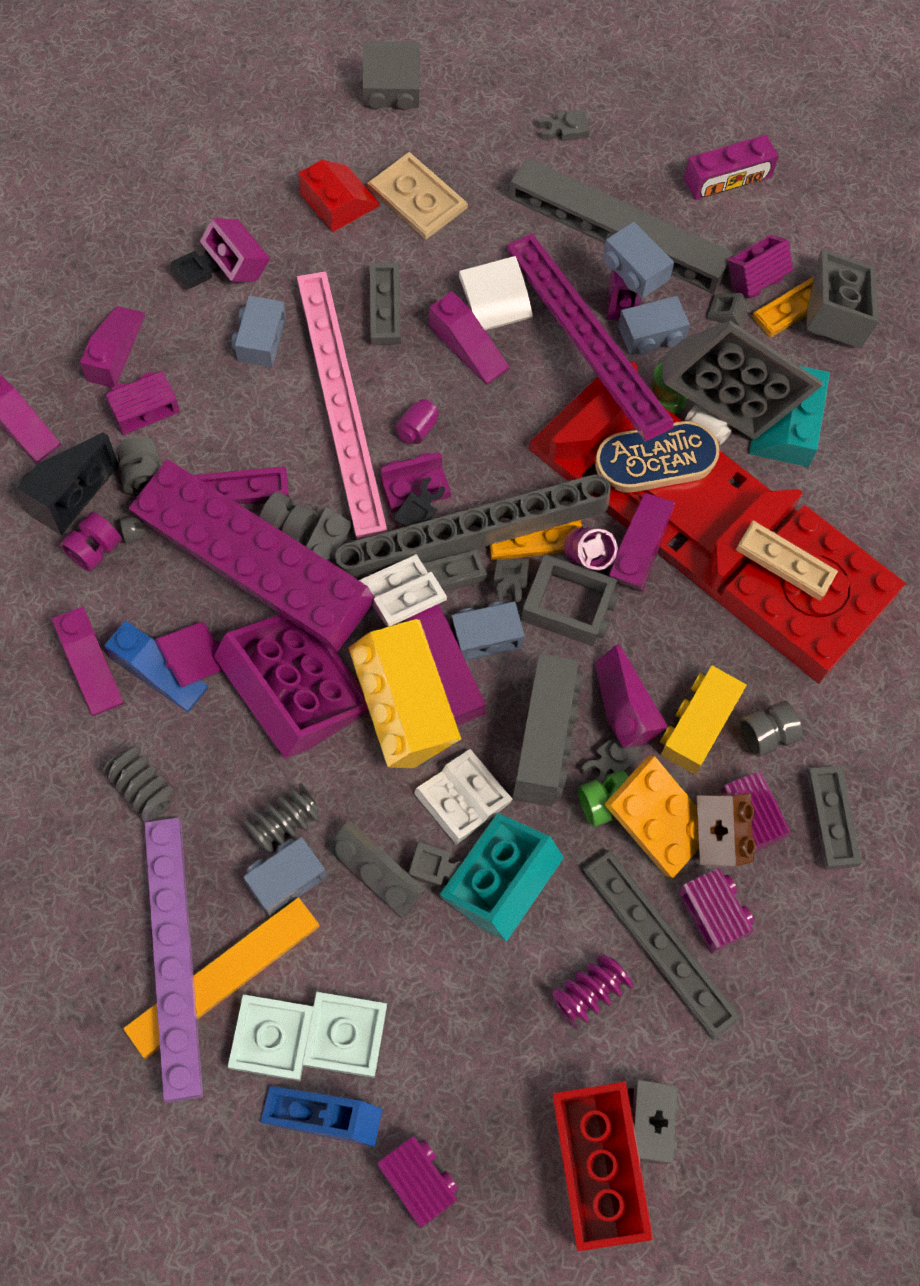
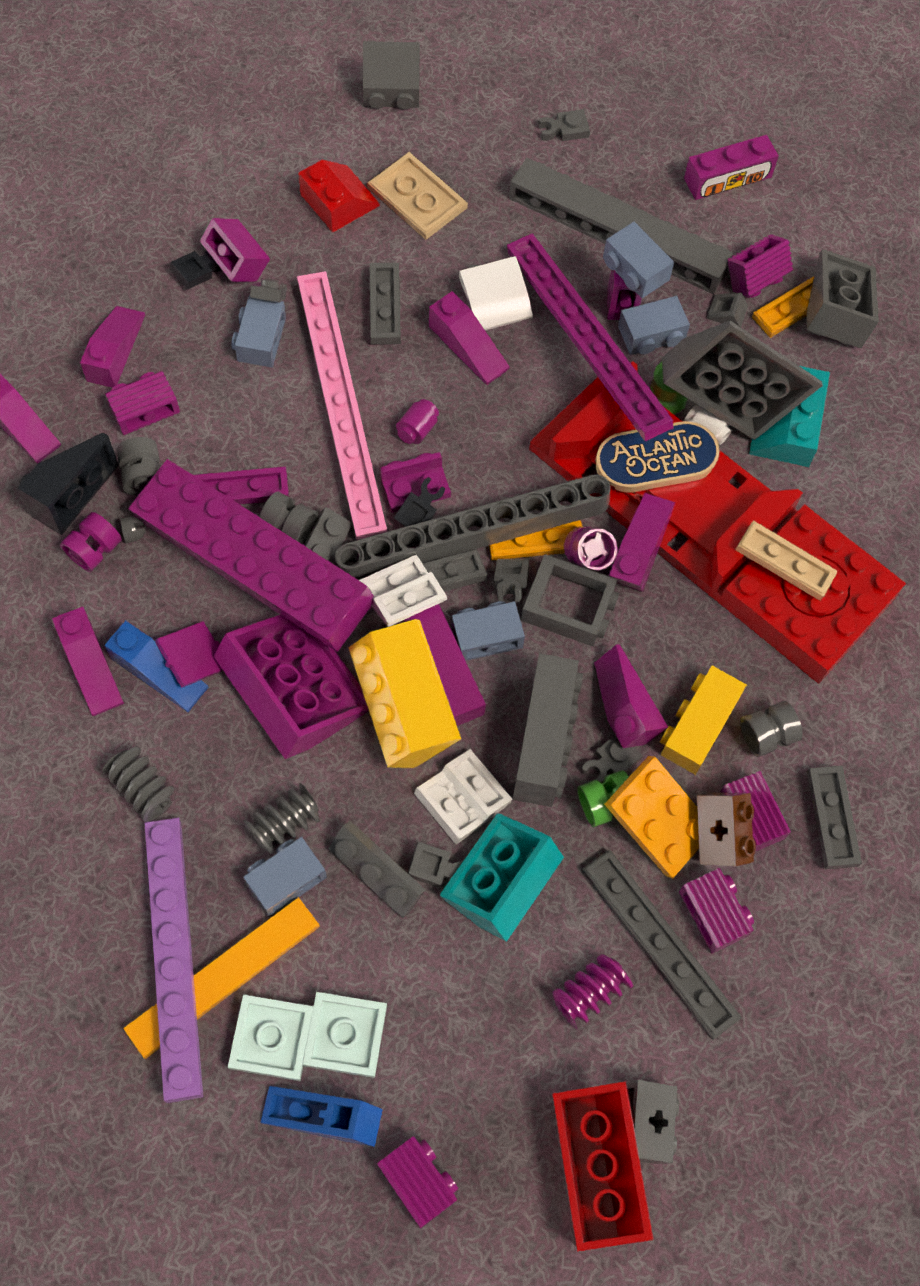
none -> dark grey plate [250,278,287,302]

